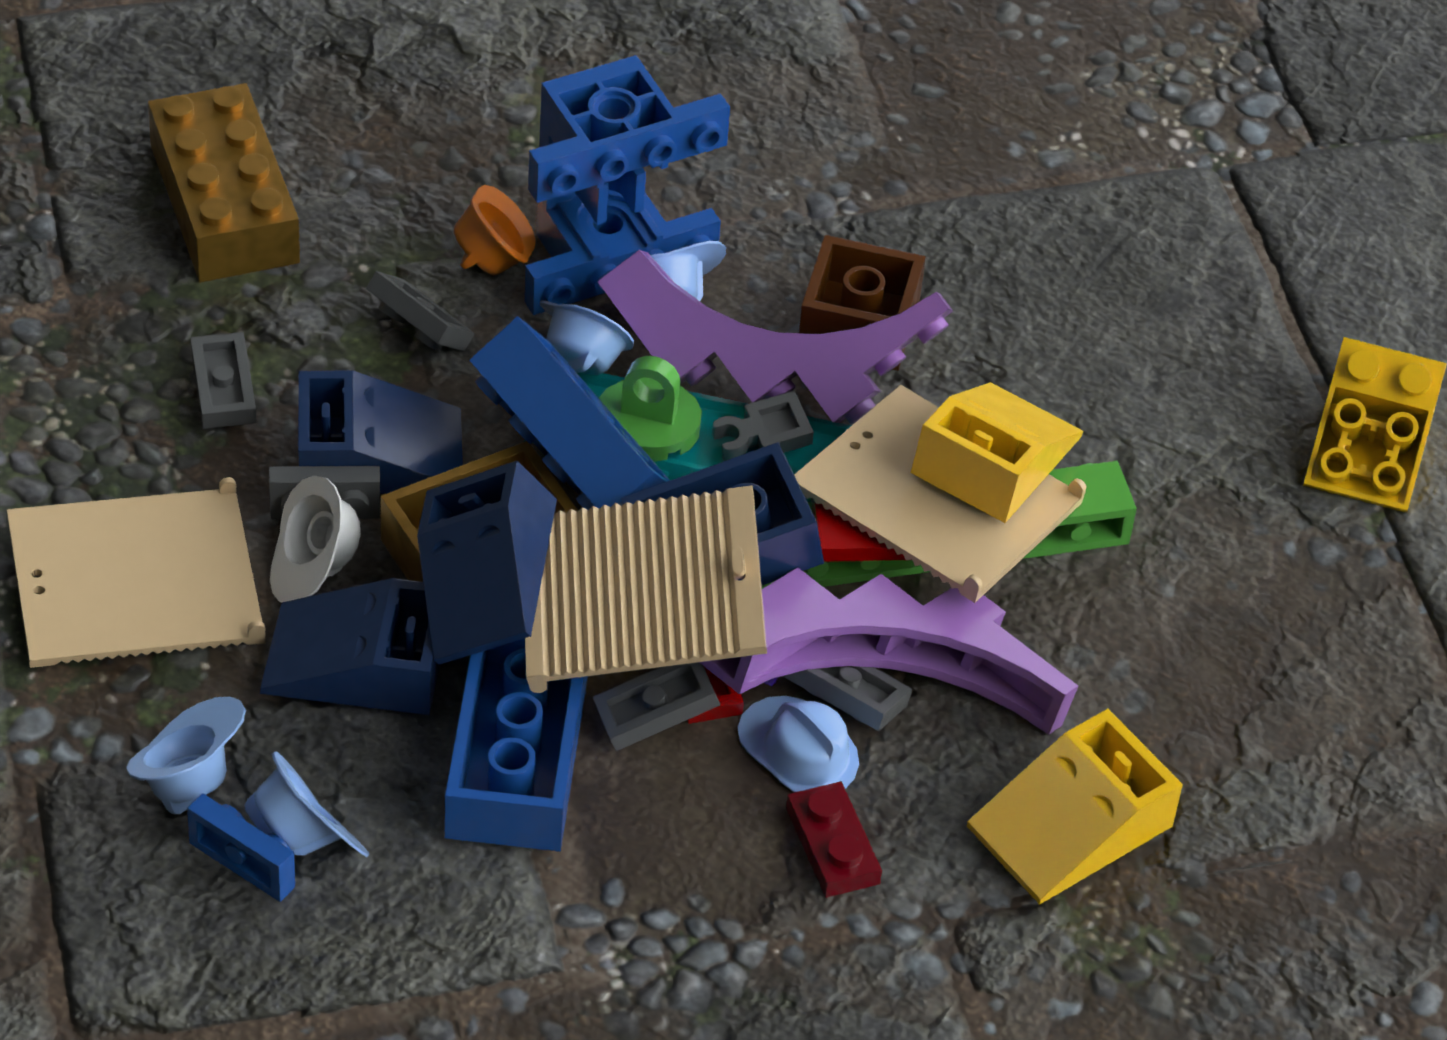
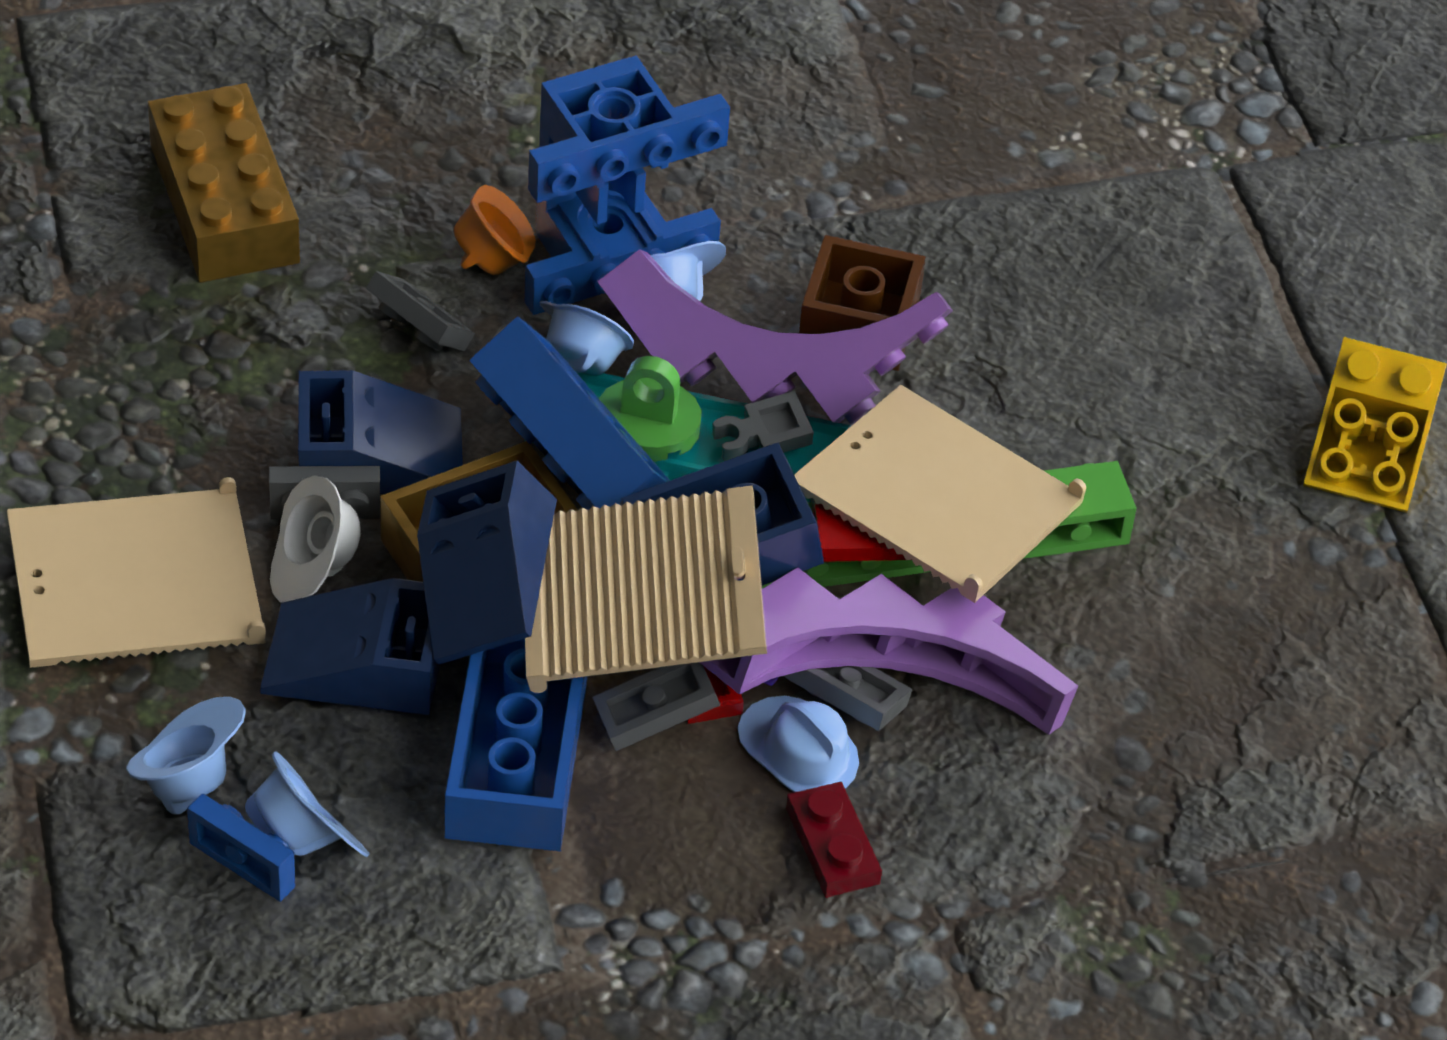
dark grey plate [190,332,257,429] -> none
yellow slope [910,382,1083,523] -> none
yellow slope [967,709,1183,905] -> none

